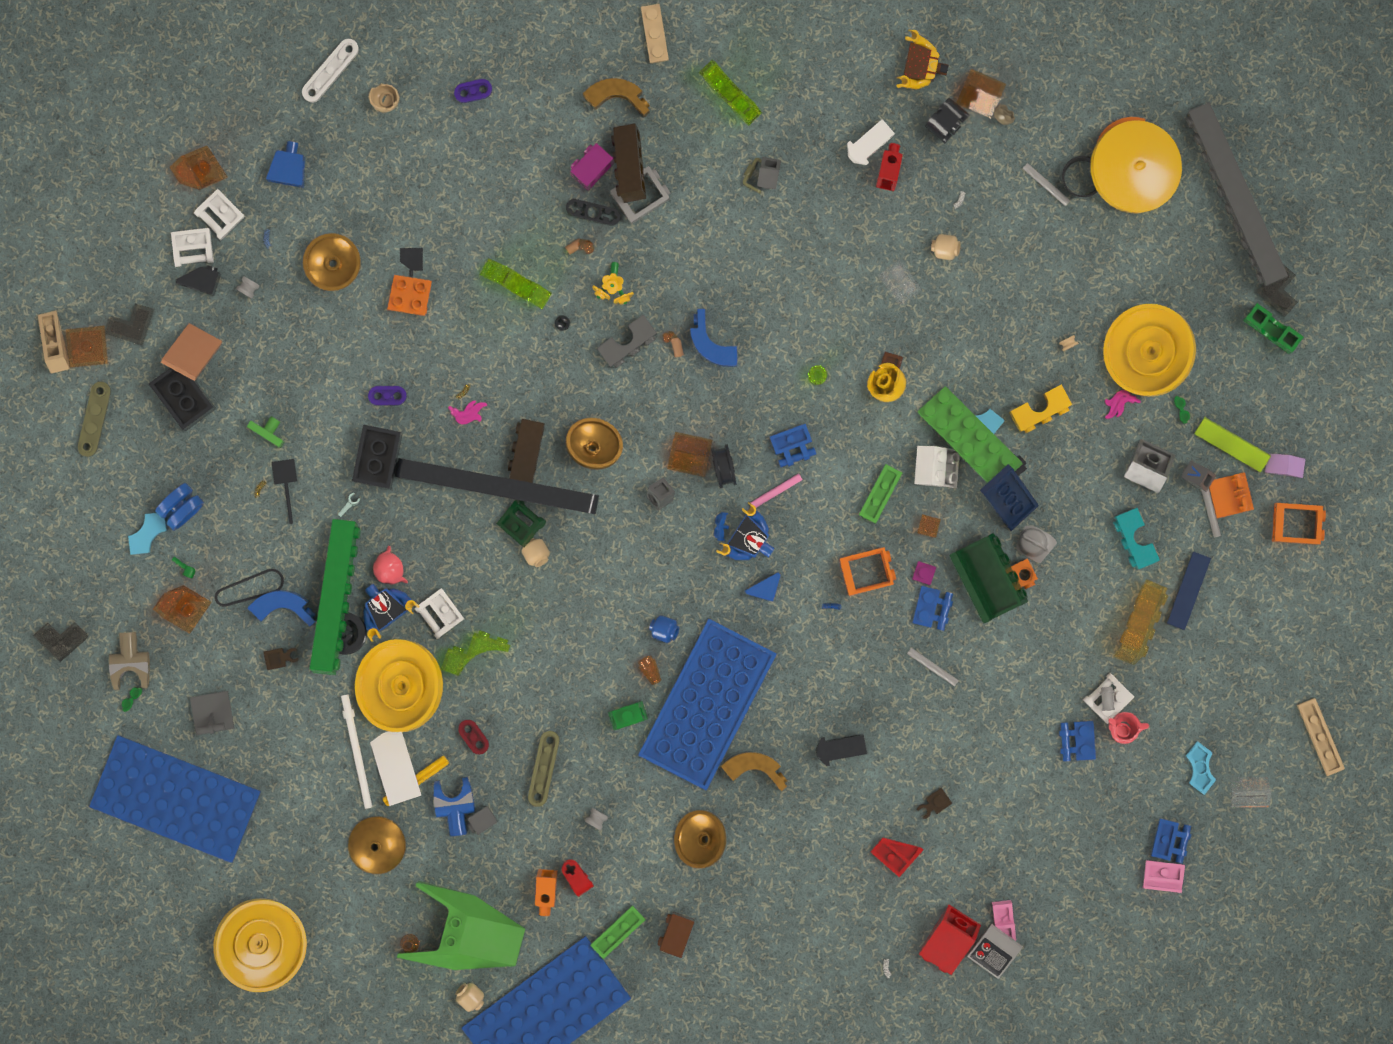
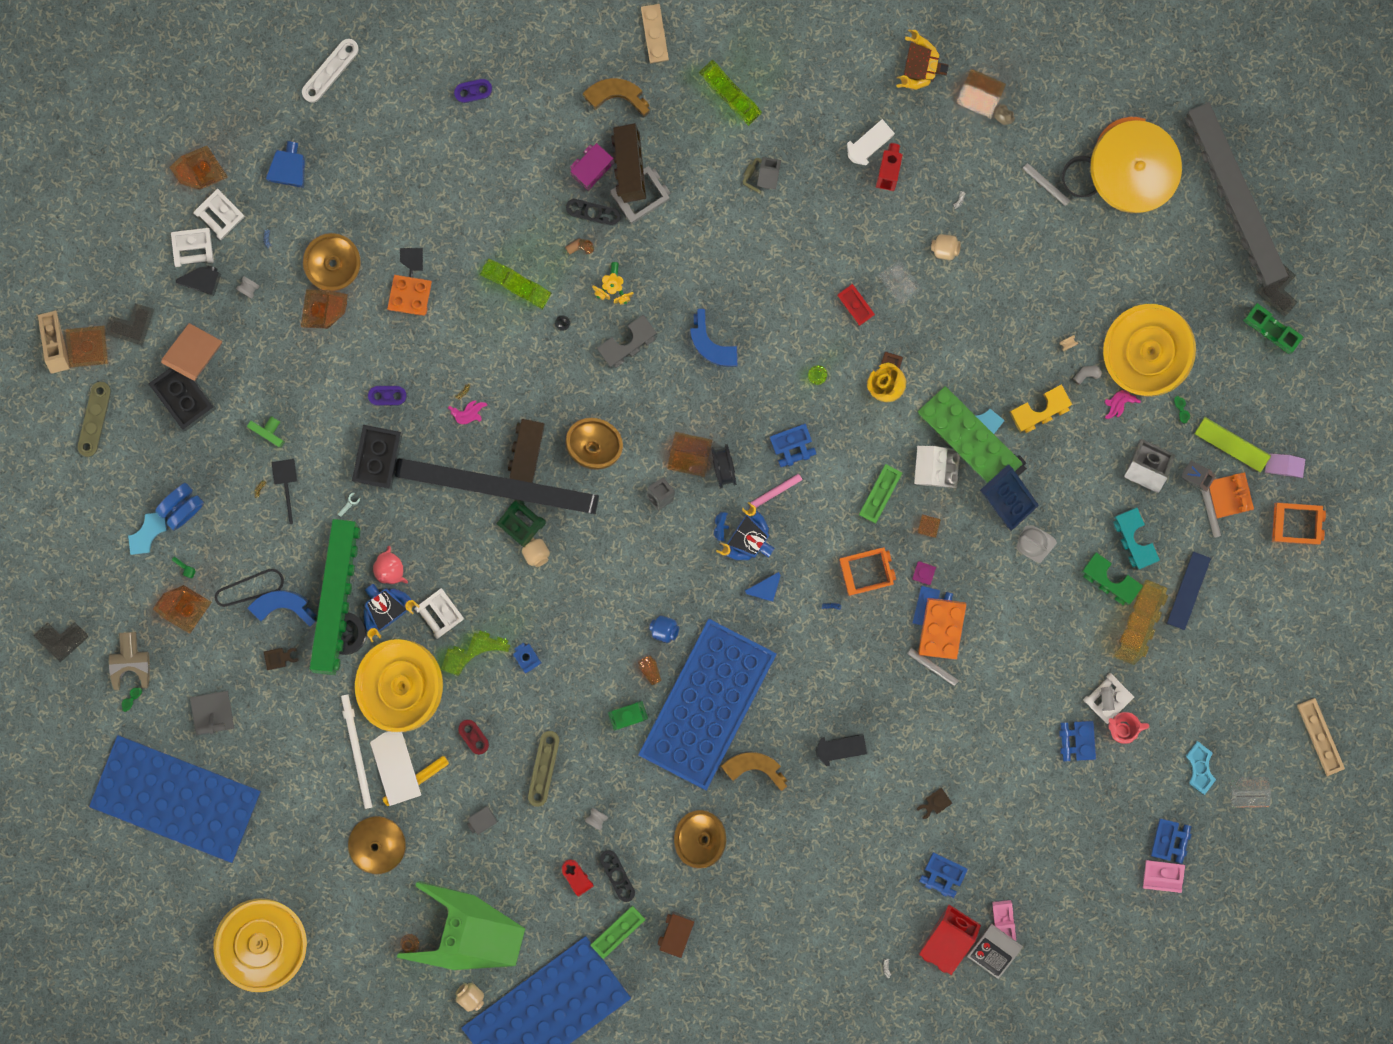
tan hair [368,83,400,113] -> none
blue connector [434,777,475,837] -> none
orange torso [535,869,558,916] -> none
medium nougat arm [663,331,684,357] -> none
red wing [870,837,924,877] -> none
black brick [925,98,970,144] -> none
dark green panel [949,533,1028,624] -> none
orange brick [1011,558,1038,589] -> none
none -> clear orange slope [301,289,348,329]
none -> blue brick [513,643,542,674]
none -> black beam [600,850,635,902]
none -> red plate [837,284,875,326]
none -> orange plate [918,598,966,659]
none -> blue plate [919,852,968,898]
none -> light grey arm [1073,365,1102,385]
none -> green arch [1081,552,1143,606]

